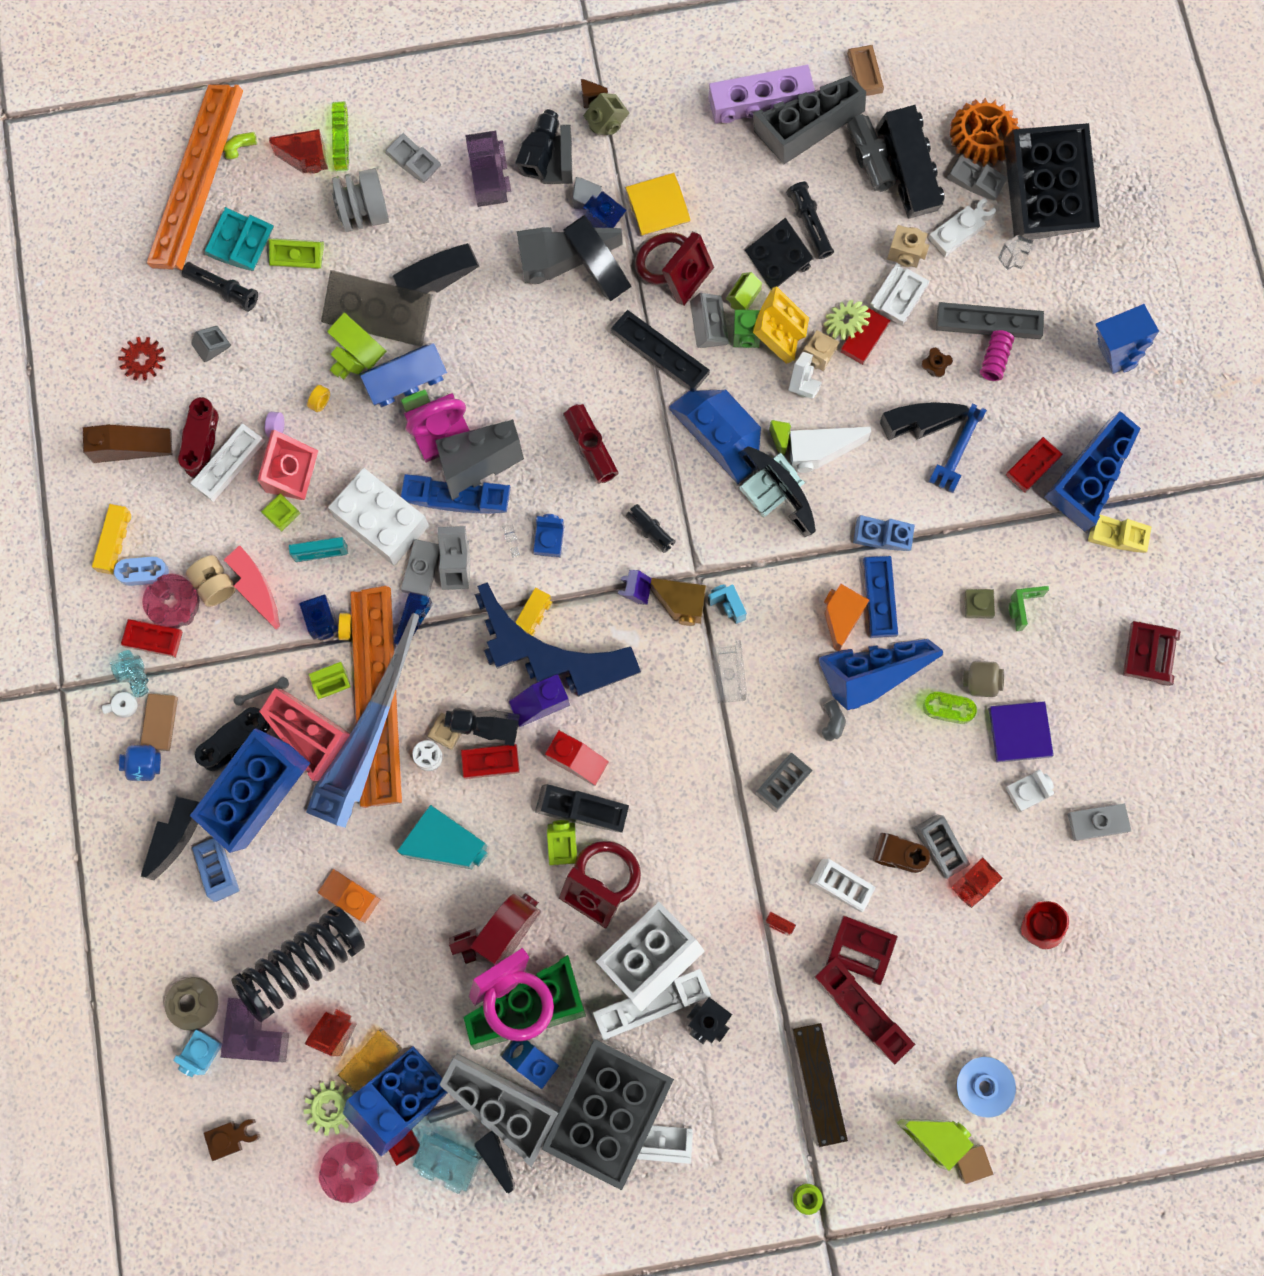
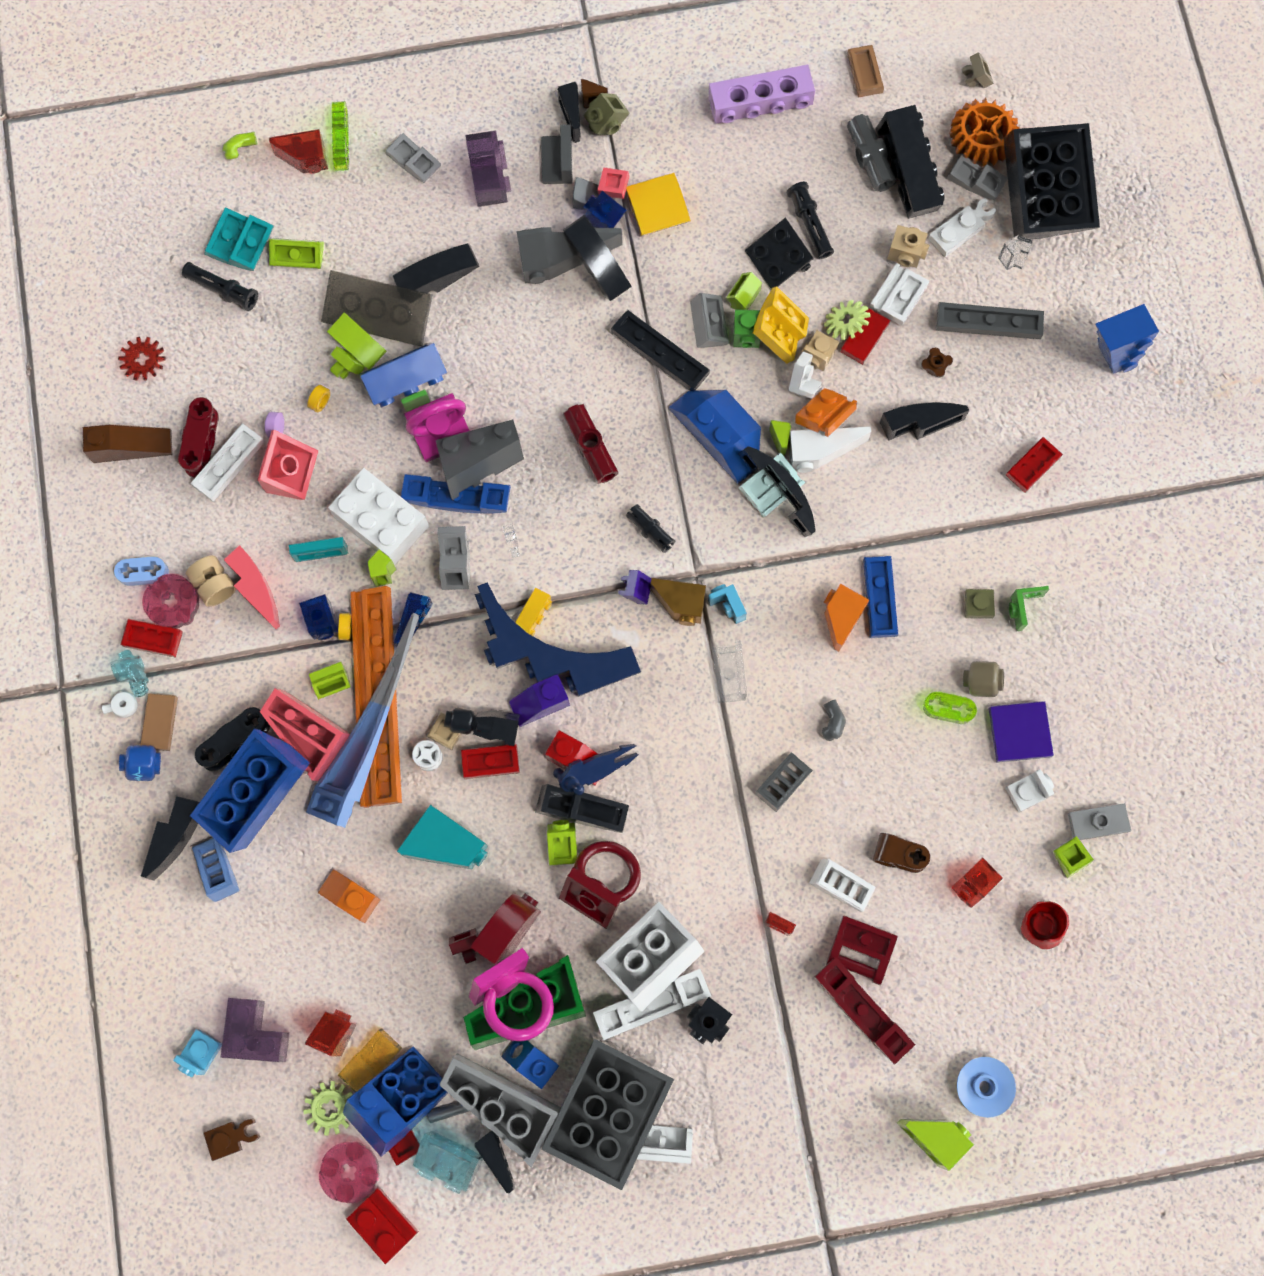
yellow piece [92,504,131,575] -> none
orange plate [147,85,243,270] -> none
dark tan piece [165,977,219,1031] -> none
dark grey slope [192,326,231,362] -> none
black piece [231,906,365,1022] -> none
dark grey hinge [234,677,289,706] -> none
lime tile [261,493,301,532] -> none
light grey wheel [332,168,389,232] -> none
light grey plate [401,539,440,598] -> none
black piece [515,109,559,179] -> none
blue bracket [533,514,565,558] -> none
dark red tile [635,231,715,306] -> none
dark grey wedge [753,75,866,164] -> none
dark brown tile [792,1023,848,1147] -> none
lime plate [793,1184,823,1215] -> none
blue wedge [819,639,943,710] -> none
medium blue slope [853,515,915,551] -> none
dark grey slope [914,814,970,879] -> none
blue hinge [929,403,987,493] -> none
medium nougat tile [957,1145,994,1184] -> none
dark pink piece [980,330,1015,381] -> none
blue wedge [1044,411,1141,532] -> none
light yellow slope [1088,515,1151,553] -> none
dark red plate [1123,621,1181,686] -> none
none -> red plate [346,1187,419,1264]
none -> lime piece [368,549,397,587]
none -> dark blue piece [553,744,639,795]
none -> black slope [557,82,581,143]
none -> coral tile [597,168,630,199]
none -> orange plate [795,388,857,437]
none -> dark tan tile [962,52,994,88]
none -> lime slope [1053,836,1094,878]

